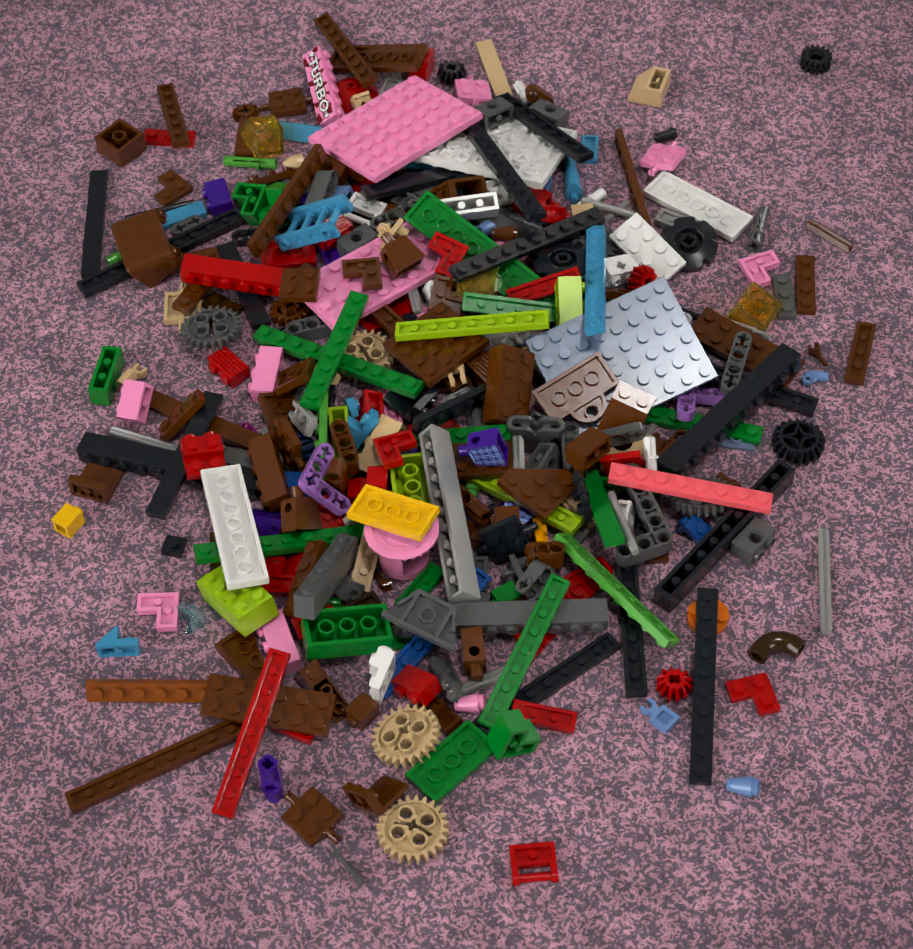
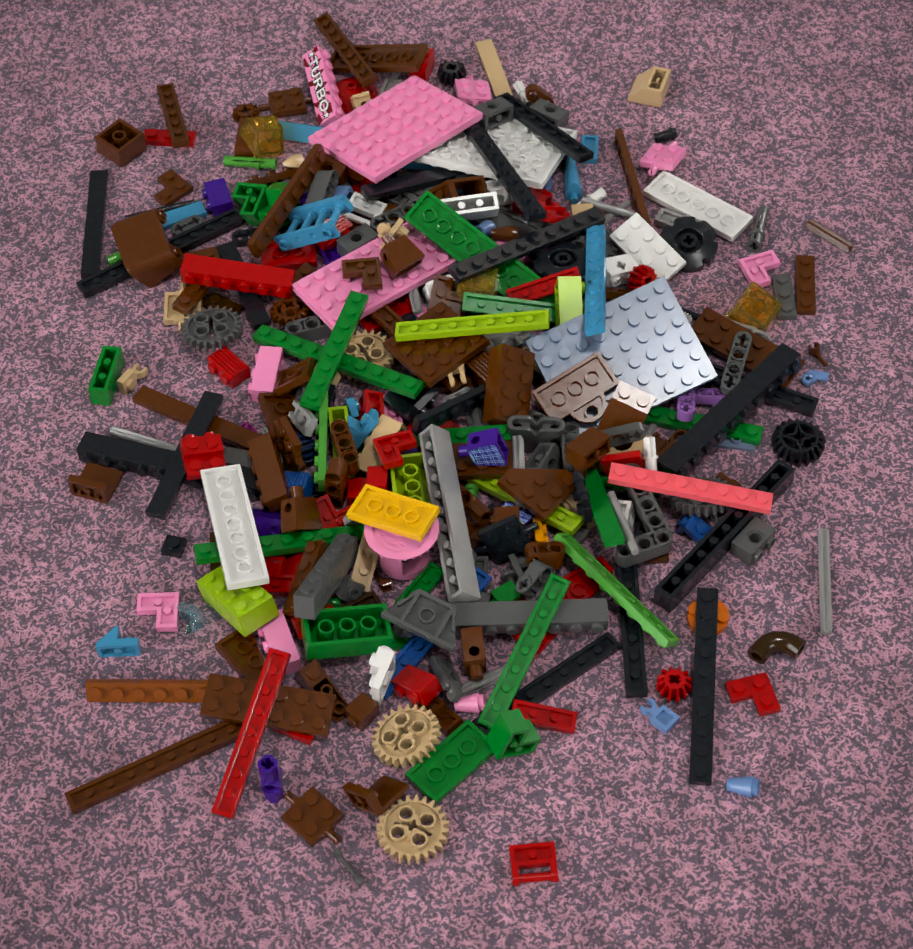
yellow brick [51,502,85,539] -> none
bright pink brick [116,379,154,424] -> none
reddish brown plate [159,389,206,442] -> none
reddish brown plate [279,268,321,303] -> none
medium lavender beam [298,443,351,516] -> none
red plate [427,231,469,278] -> none
black tyre [800,45,832,75] -> none
reddish brown plate [844,321,877,386] -> none

